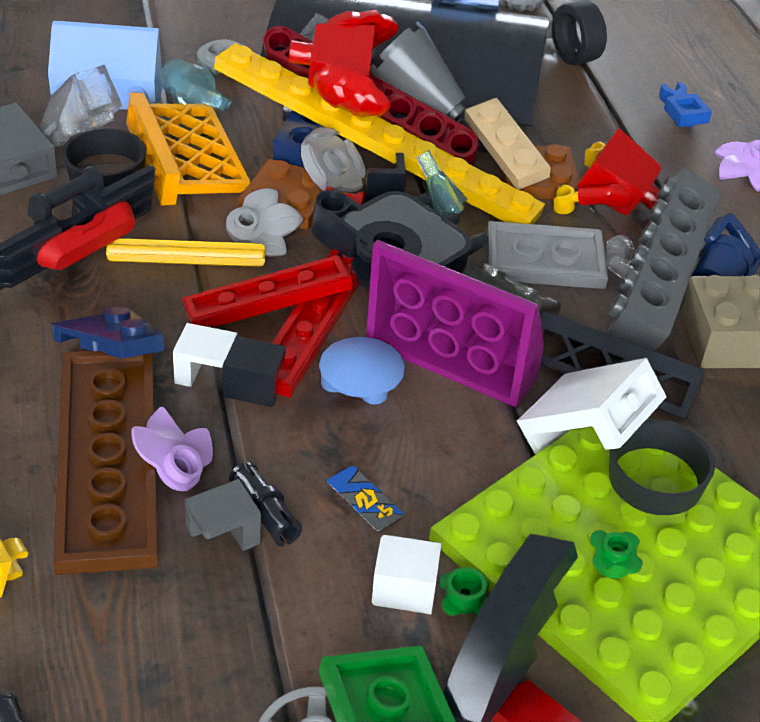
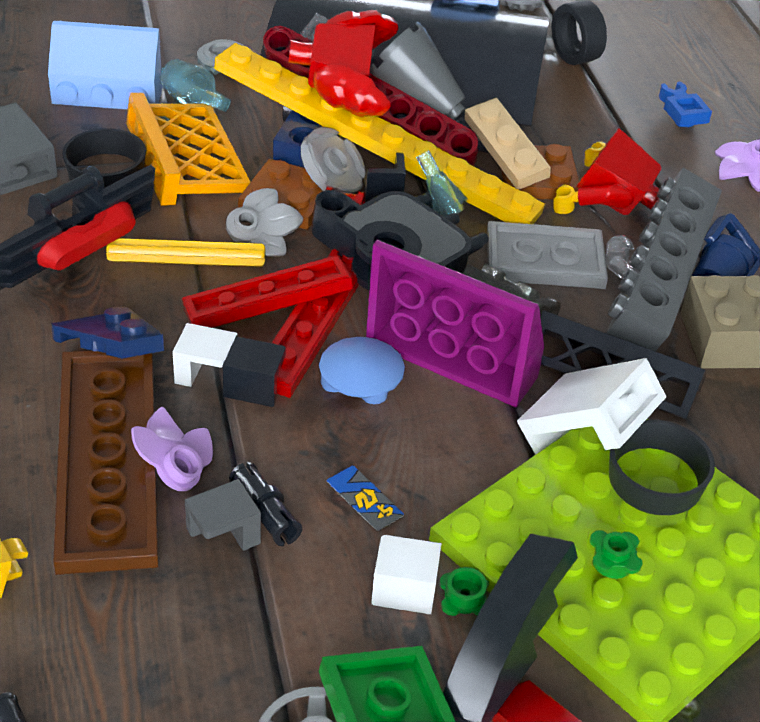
clear slope [39,64,123,148] -> none

